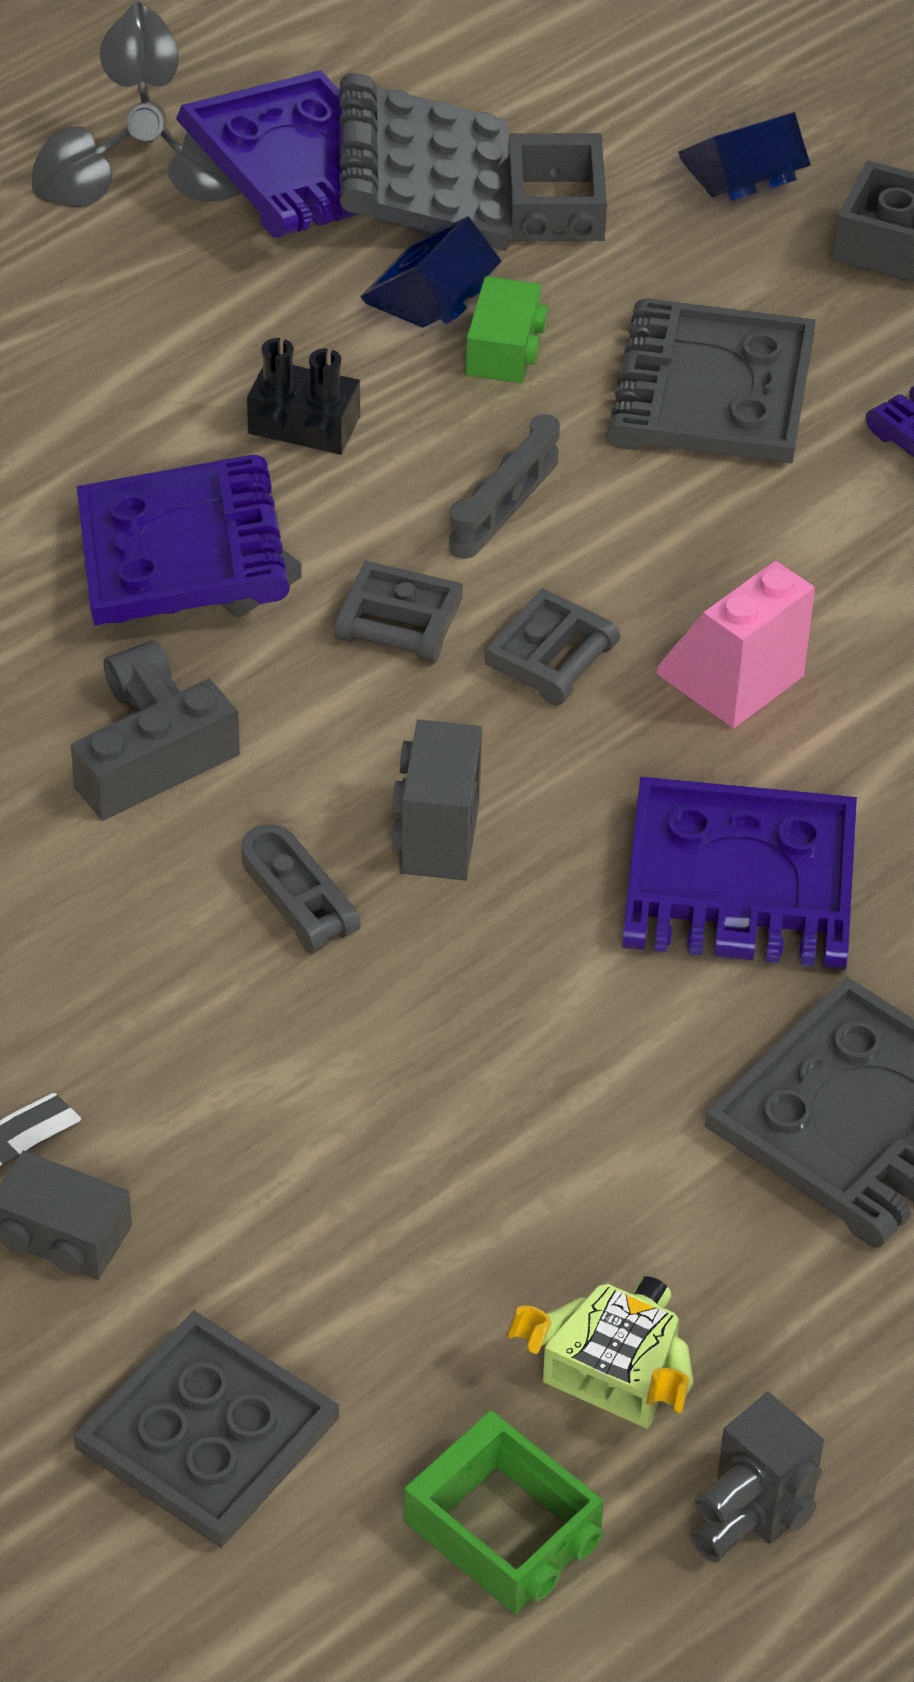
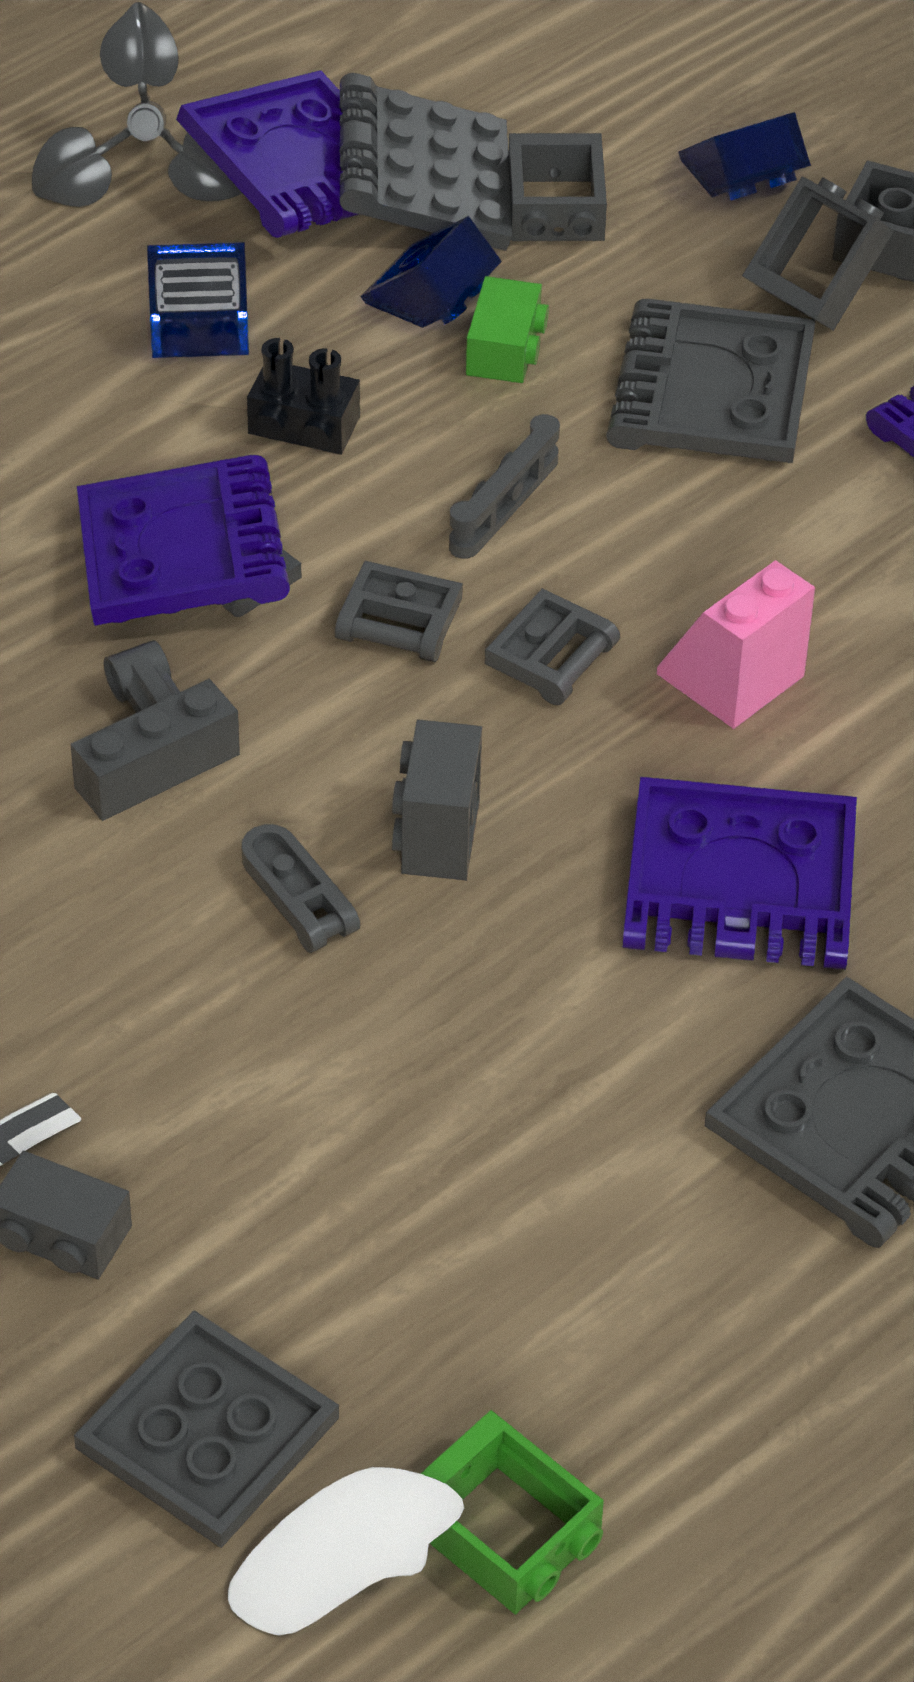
torso [506,1276,694,1429] -> none
dark grey brick [690,1391,824,1563] -> none
none -> slope [147,242,249,358]
none -> white sticker [228,1467,464,1635]
none -> dark grey window [742,176,894,331]

